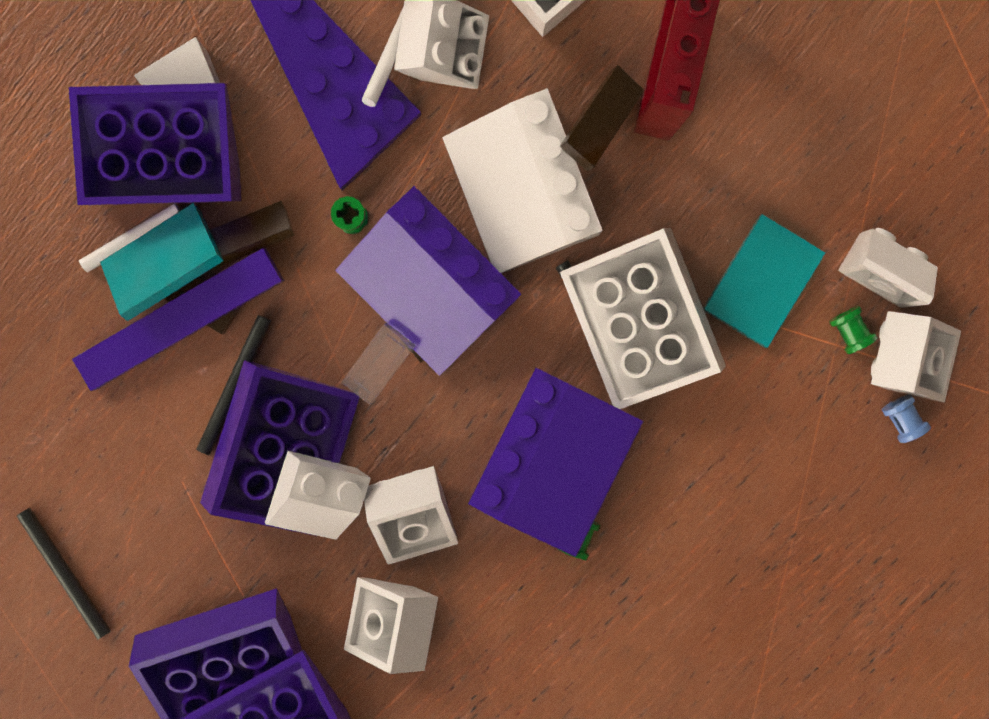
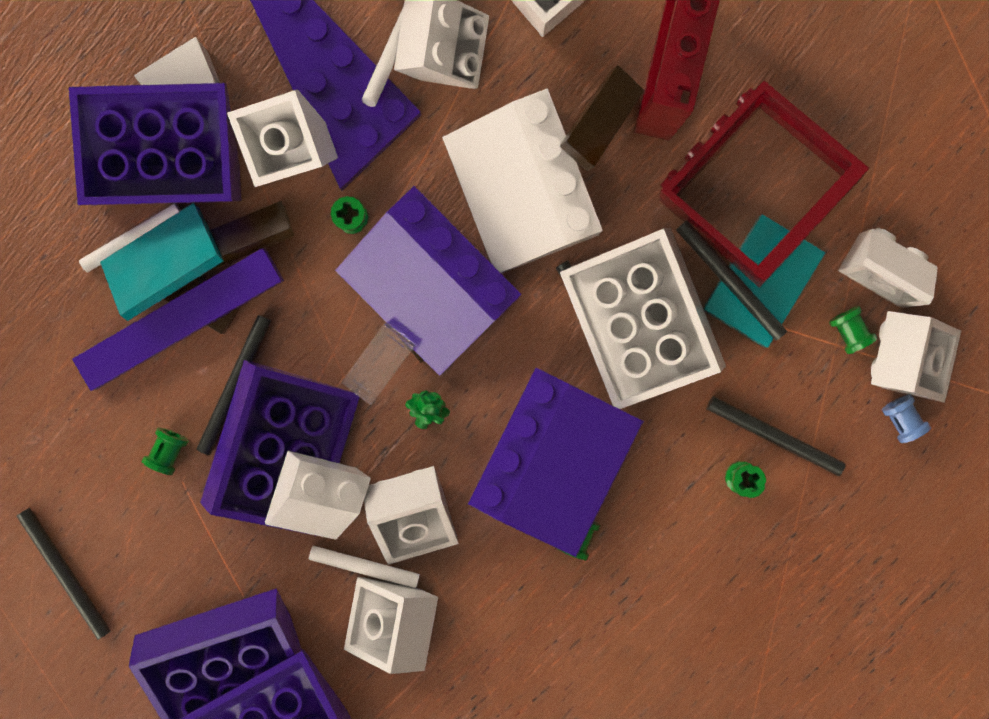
none -> green bush [141,427,189,475]
none -> white slope [227,89,338,187]
none -> white bar [309,546,420,588]
none -> green plant [405,390,450,429]
none -> dark red window [659,81,870,288]
none -> pearl dark grey bar [676,220,787,341]
none -> pearl dark grey bar [706,396,846,476]
none -> green bush [725,461,766,498]

